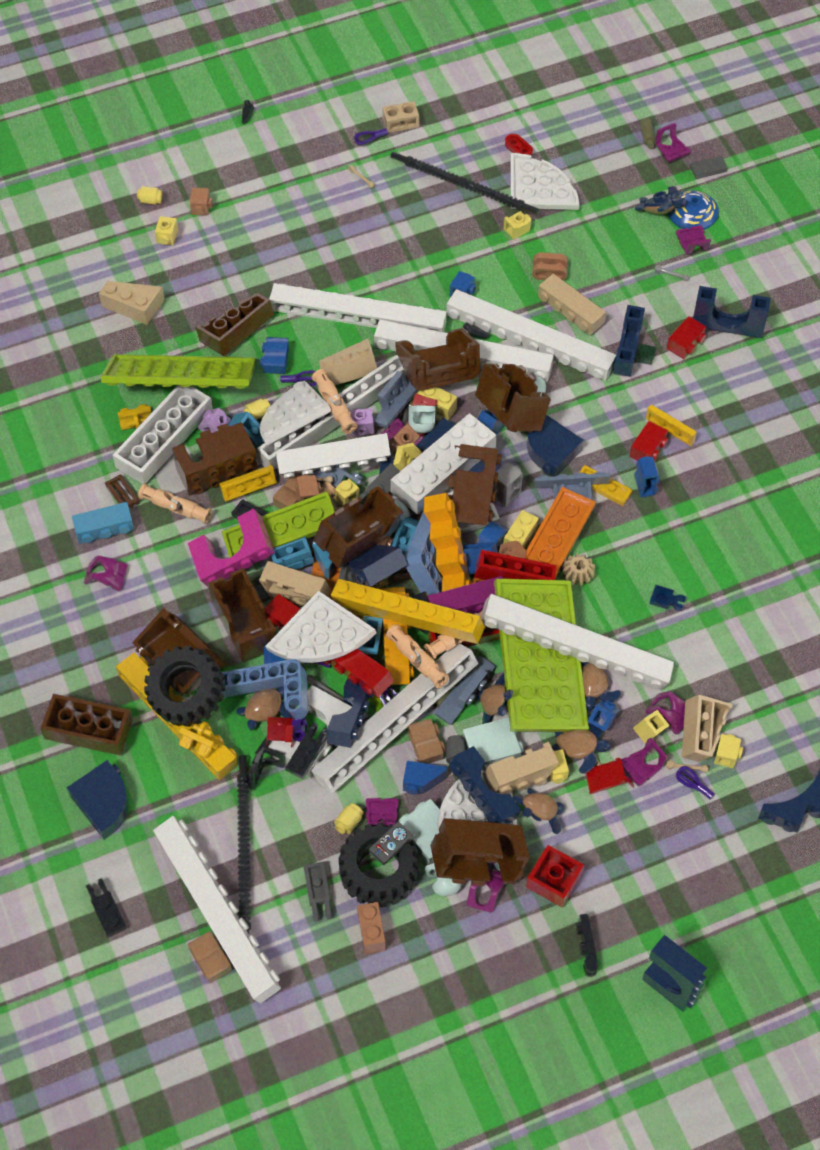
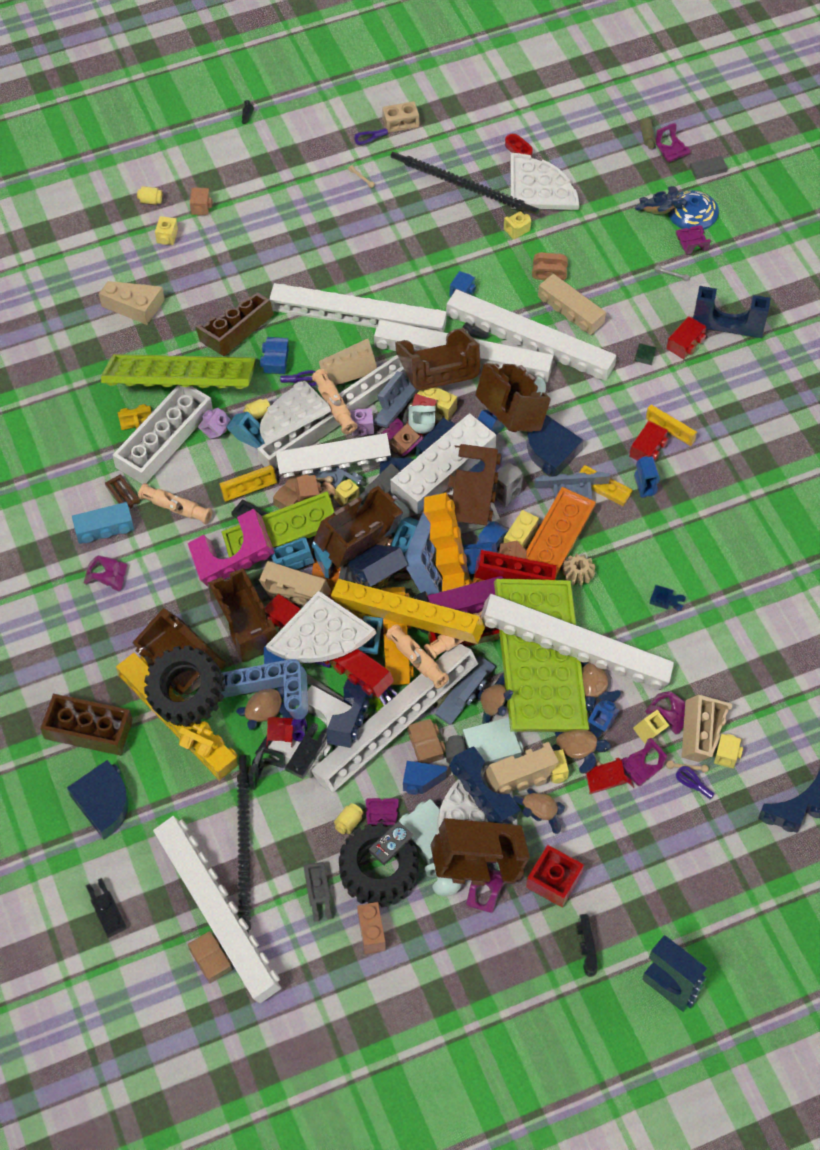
reddish brown piece [172,422,258,496] -> none
light yellow bracket [393,443,422,471] -> none
dark blue arch [613,305,645,377] -> none

